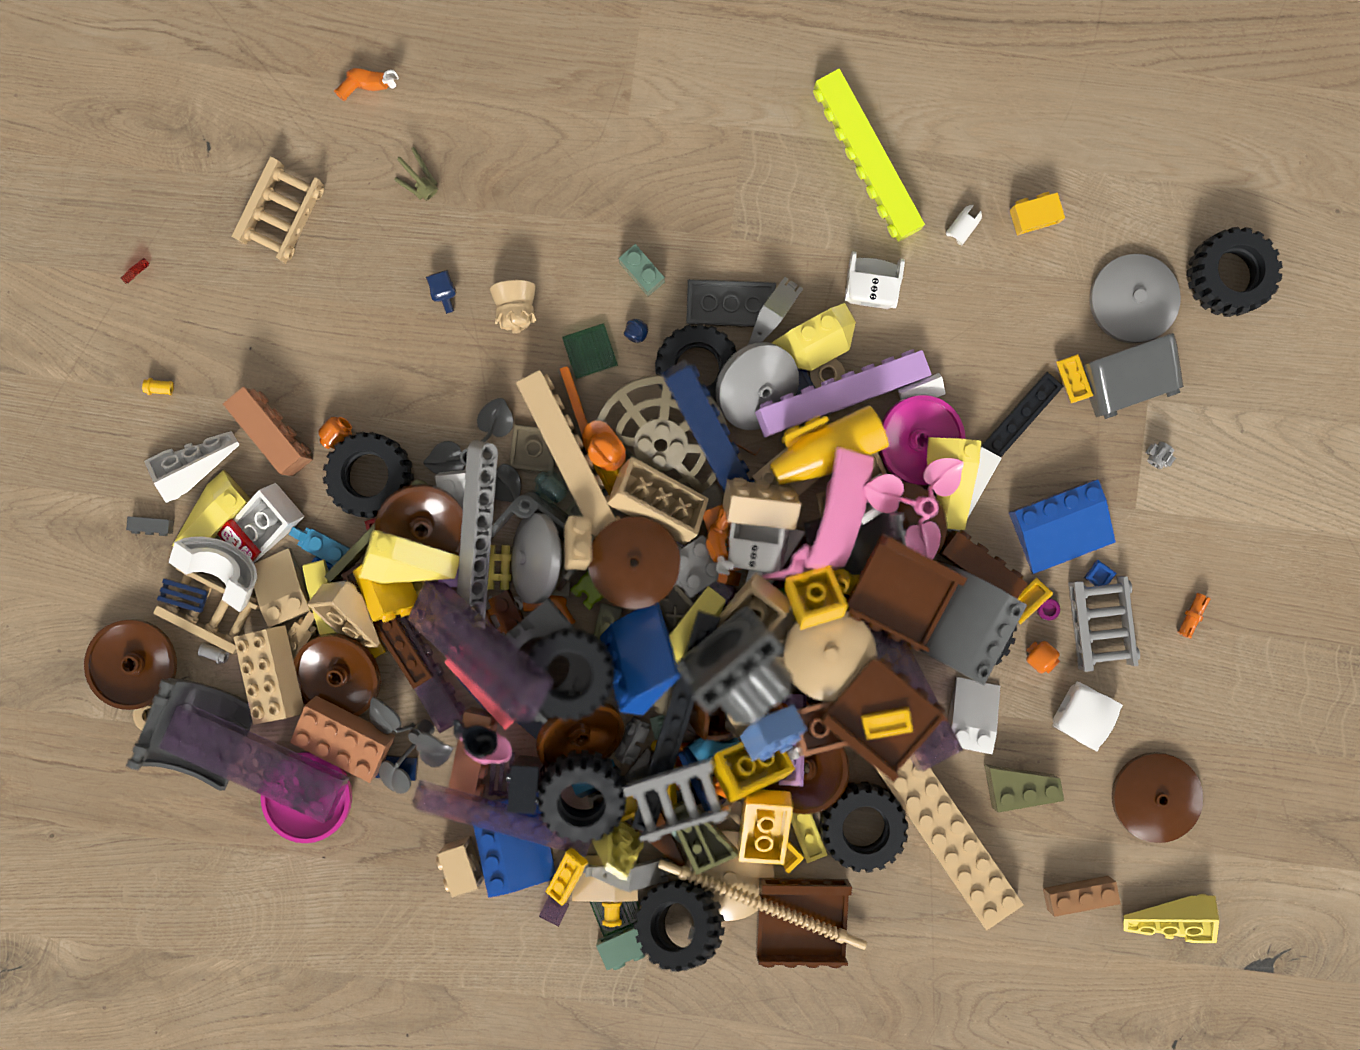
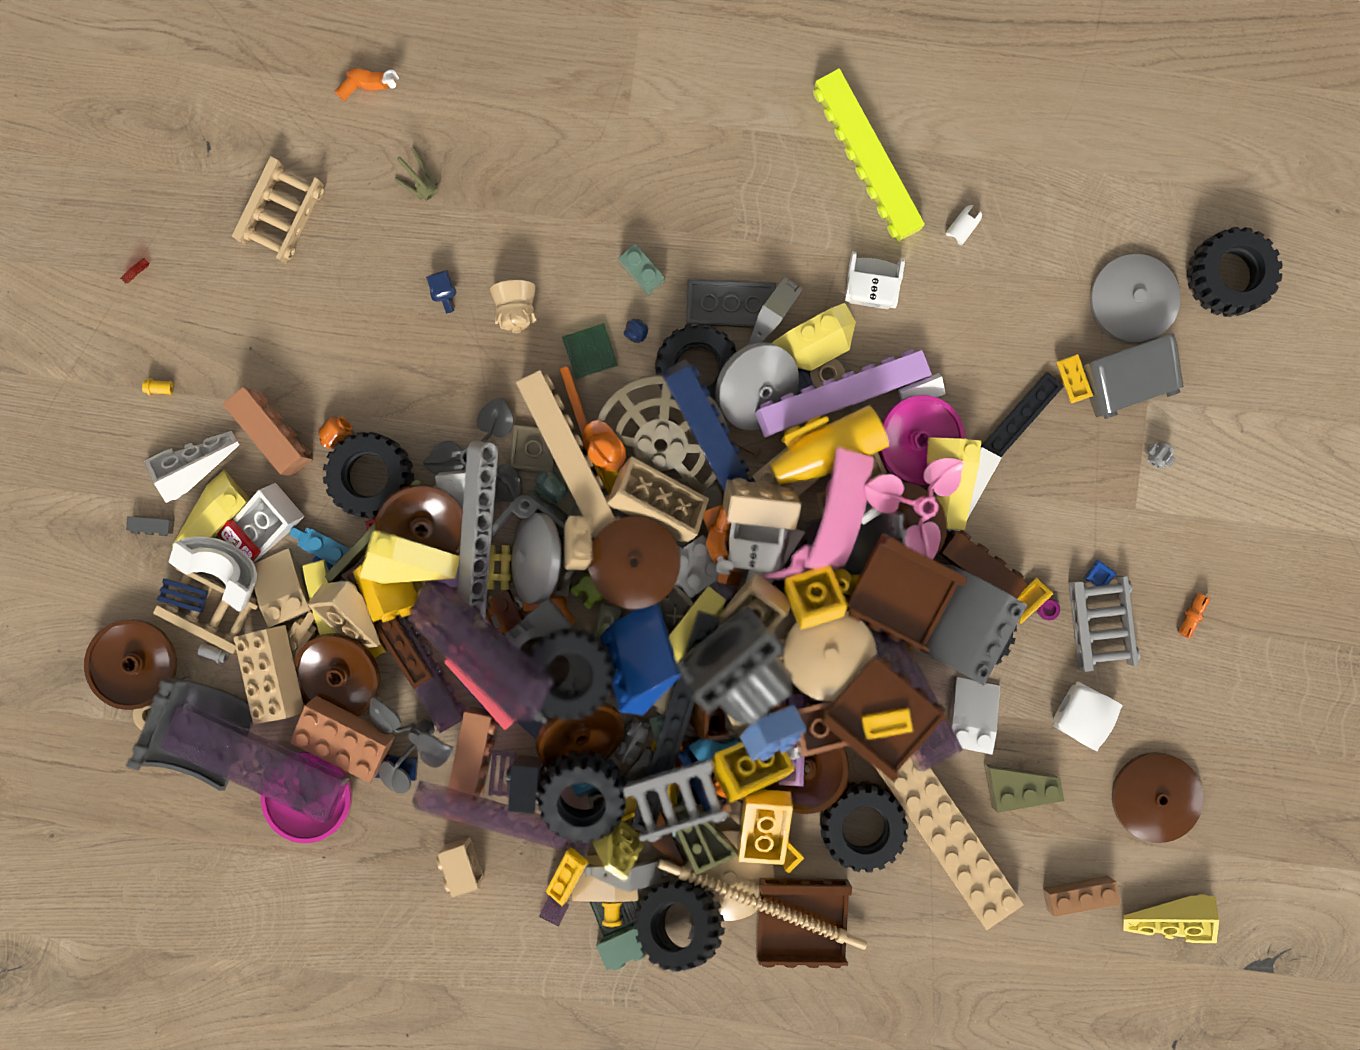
black hair [453,719,512,764] -> none
blue slope [470,793,556,898] -> none
light yellow tile [791,813,827,863] -> none
blue slope [1008,479,1116,574] -> none
yellow brick [1010,192,1065,235] -> none
orange head [1026,641,1060,674] -> none

